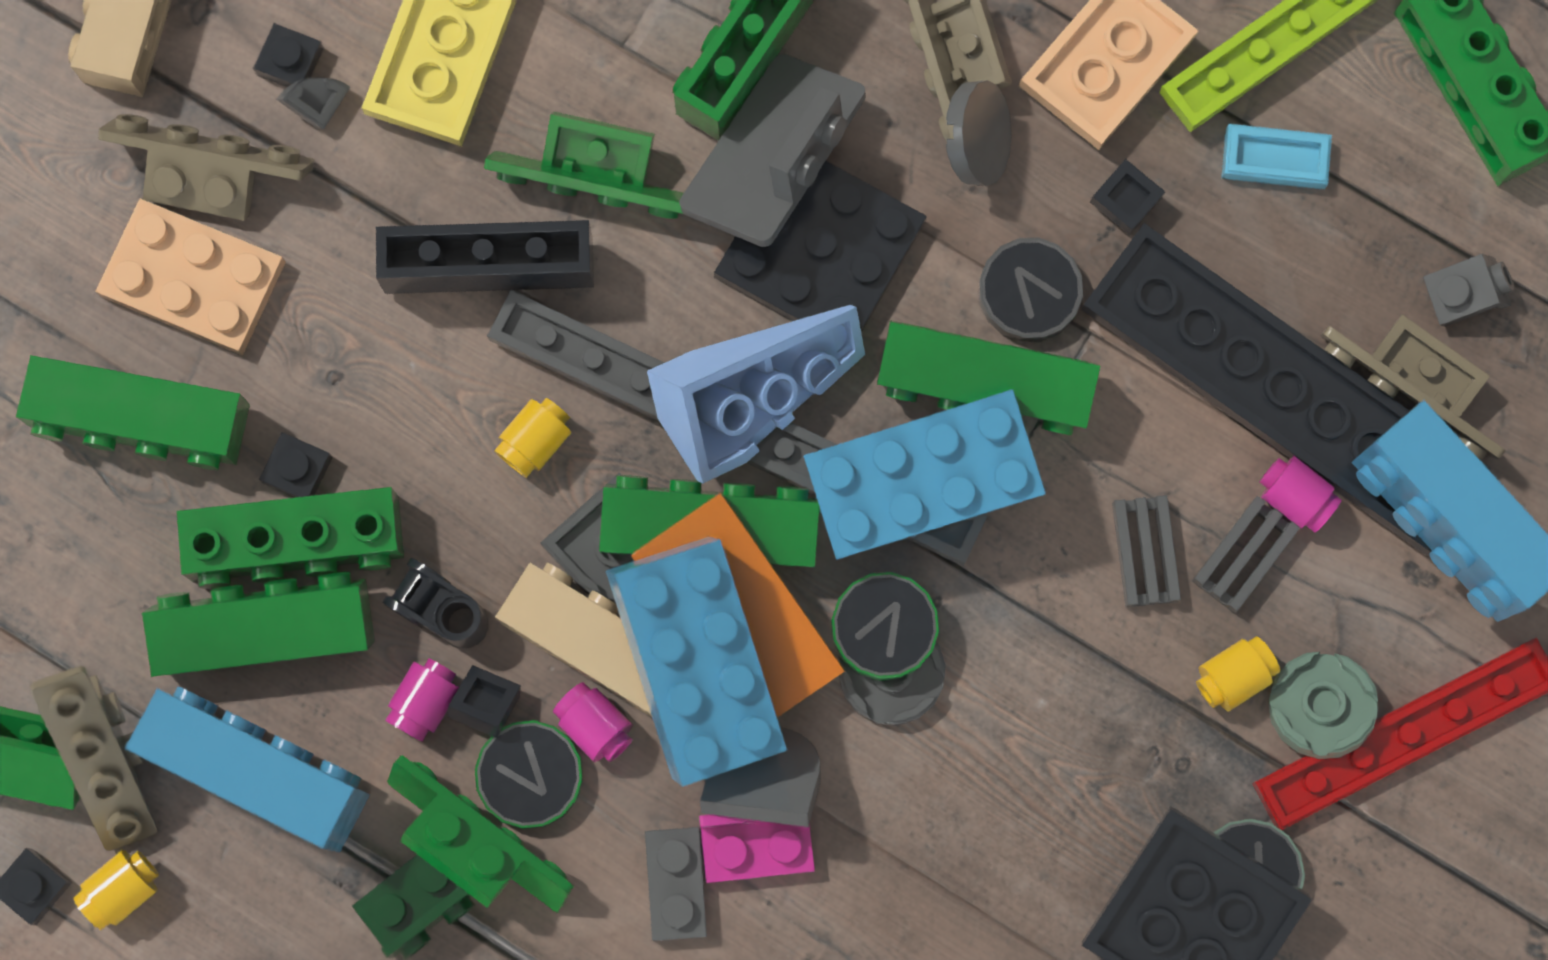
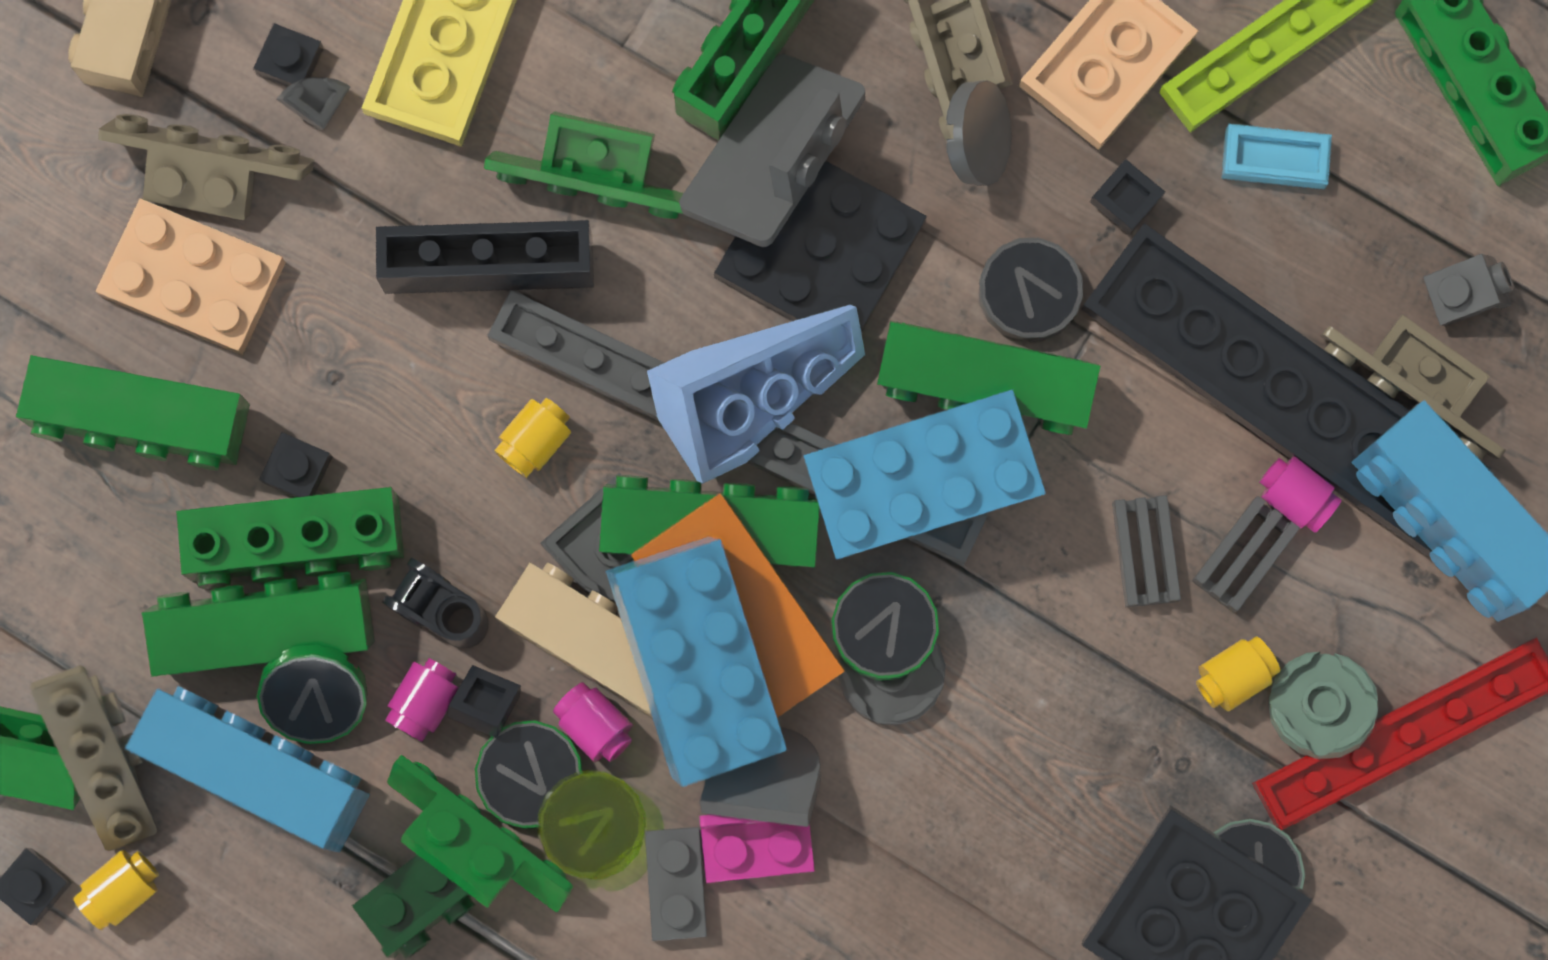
none -> black tile [257,644,368,744]
none -> clear neon green tile [538,770,646,880]

